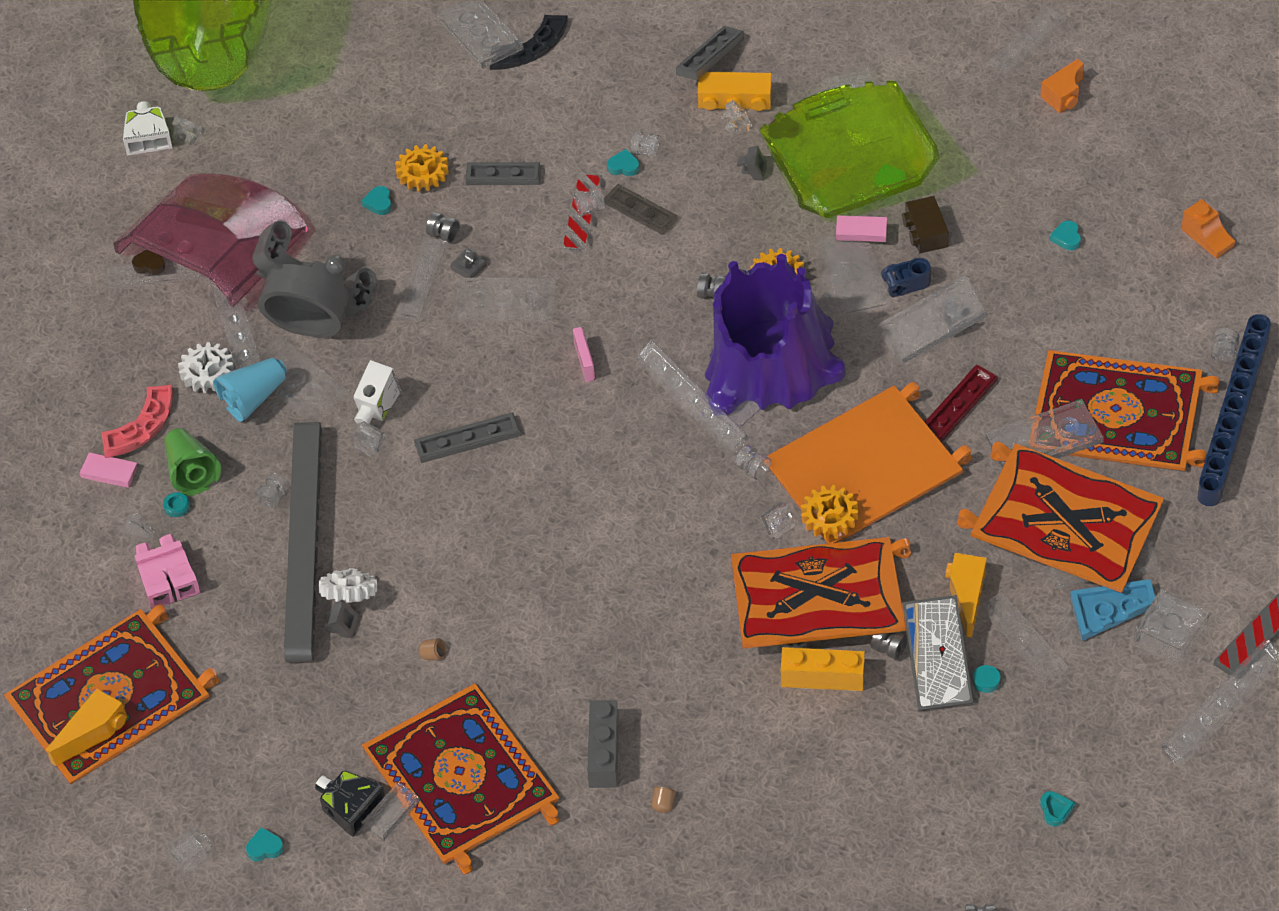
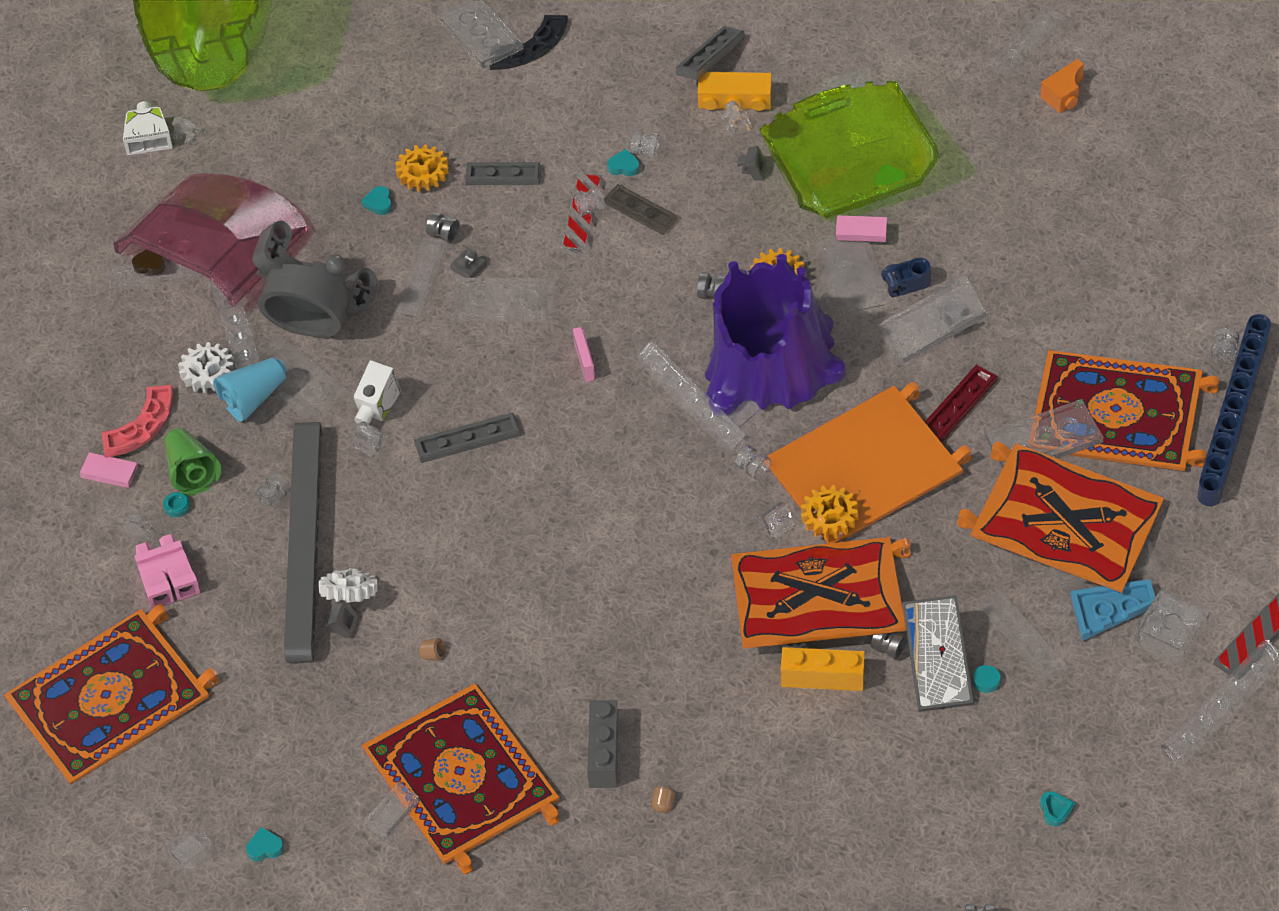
light orange slope [46,688,127,766] -> none
black torso [315,771,386,837] -> none
dark brown brick [902,196,949,254] -> none
light orange slope [945,553,987,638] -> none
teal tile [1049,220,1081,251] -> none
orange arch [1181,199,1235,259] -> none

